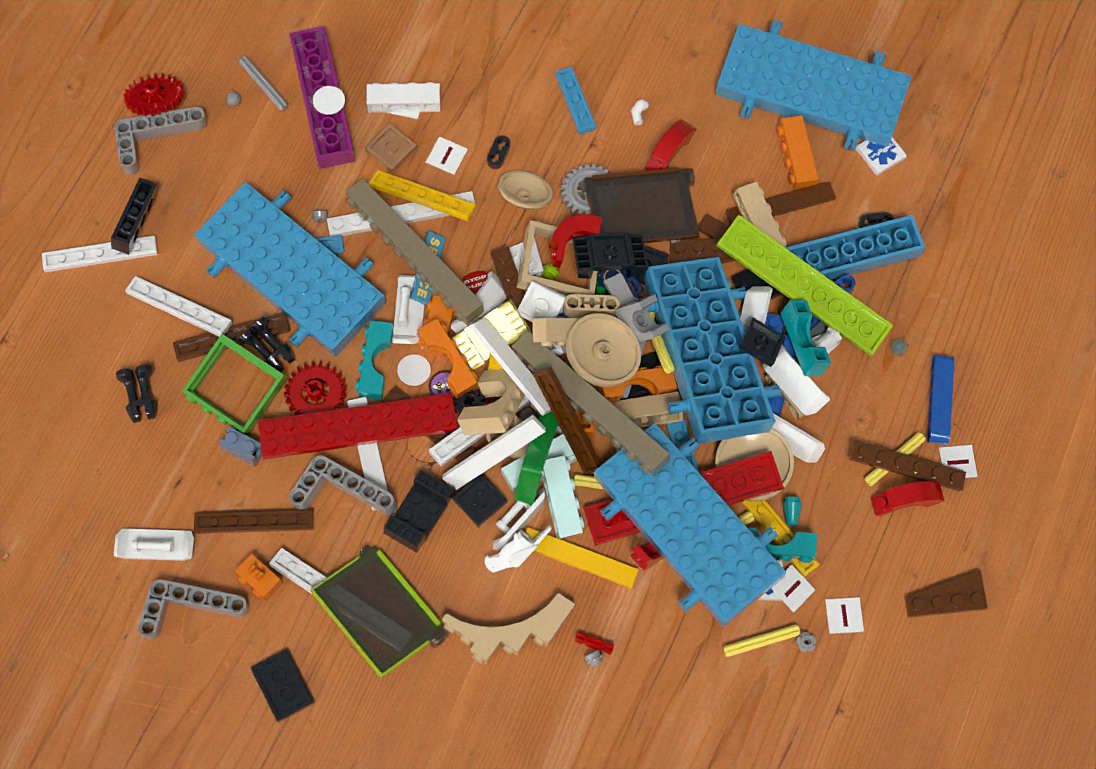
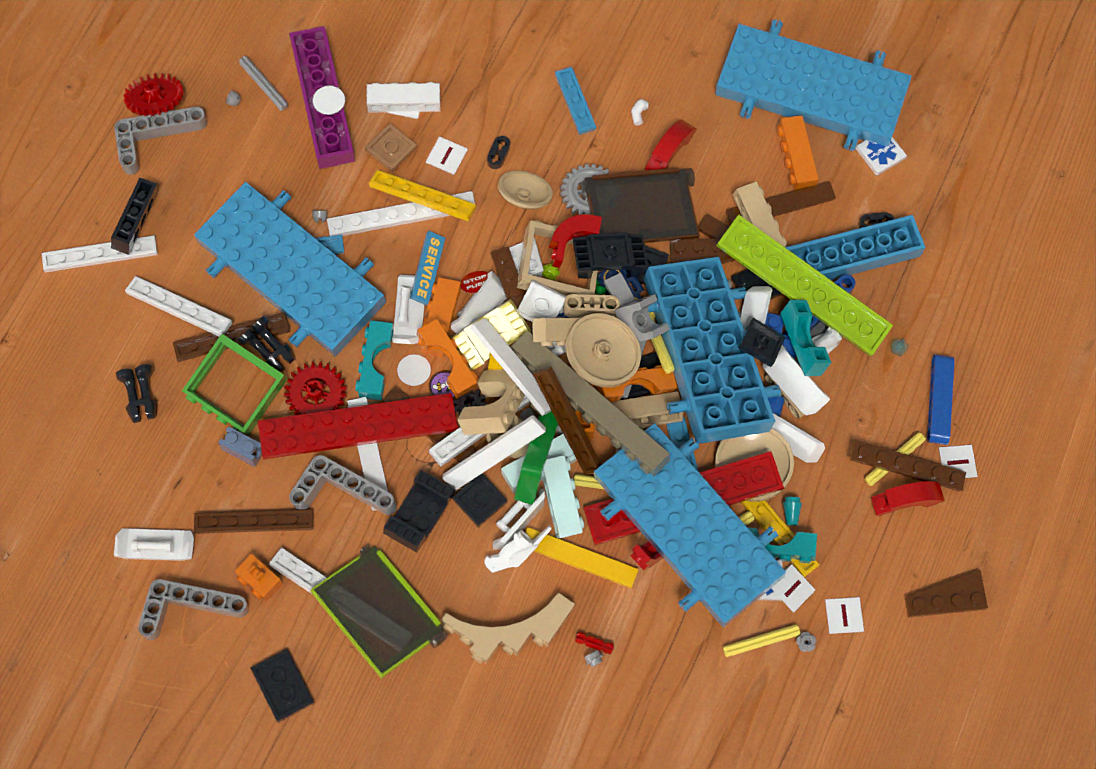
dark tan brick [345,178,484,325] -> none

